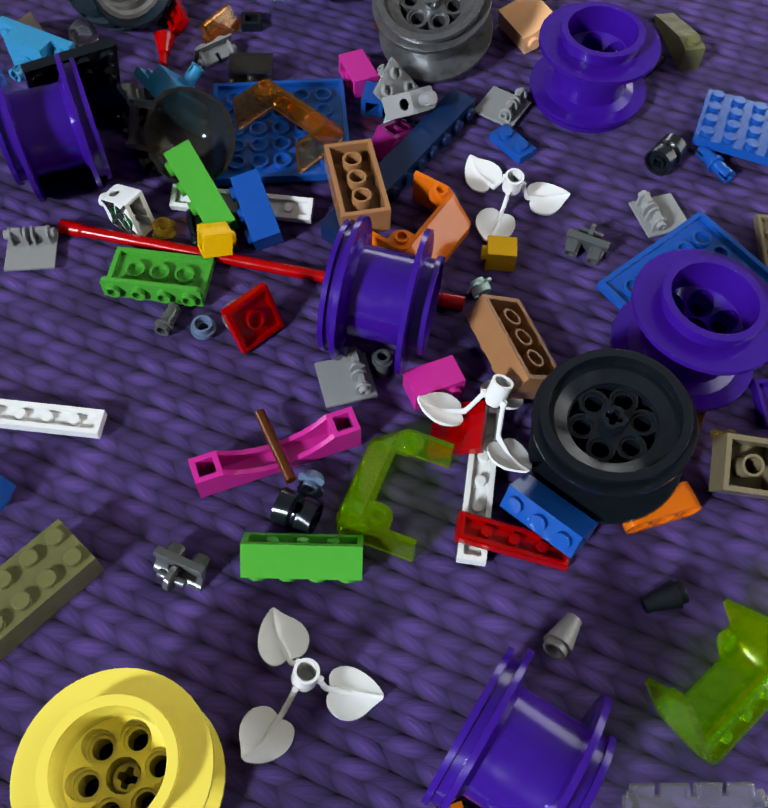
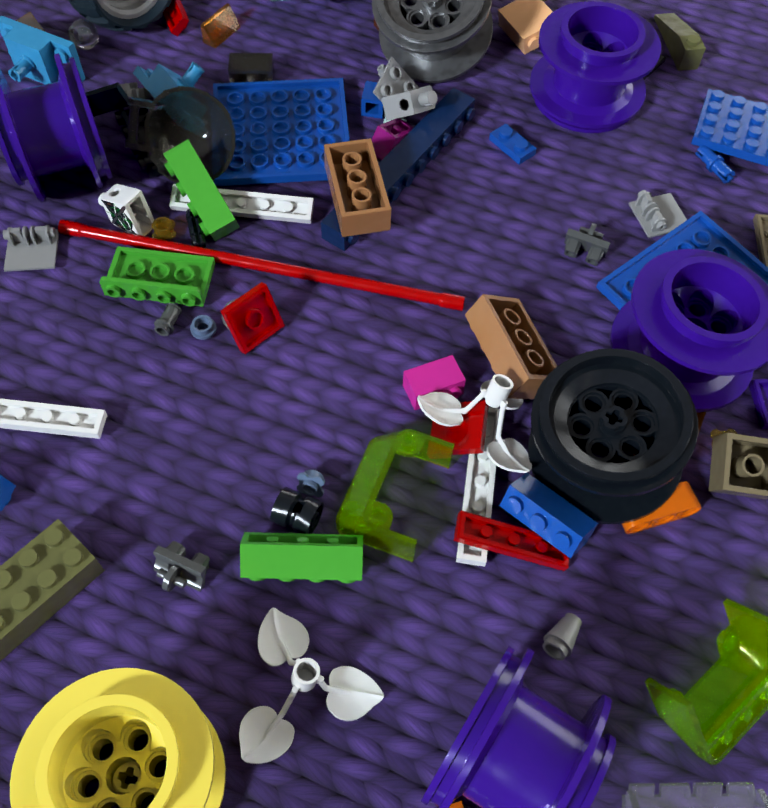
black plate [20,37,121,92] -> none
red cone [154,30,175,67] -> none
dark pink arch [188,406,361,498] -> none
light grey hinge [193,33,238,69] -> none
yellow brick [197,221,236,258] -> none
blue brick [228,168,284,251] -> none
clear orange windscreen [232,79,344,173] -> none
black tile [241,12,262,32] -> none
reddish brown bar [254,409,297,484] -> none
light grey hinge [314,346,378,408] -> none
dark purple wheel [317,215,445,375] -> none
dark pink brick [339,49,380,99] -> none
orange windscreen [372,170,471,264] -> none
dark grey pin [372,349,393,380] -> none
white plant [464,154,570,242] -> none
light aqua plate [466,277,492,299] -> none
light grey hinge [475,86,531,128] -> none
yellow brick [481,235,517,272] -> none
black cone [640,579,689,614] -> none
black wheel [644,133,687,176] -> none

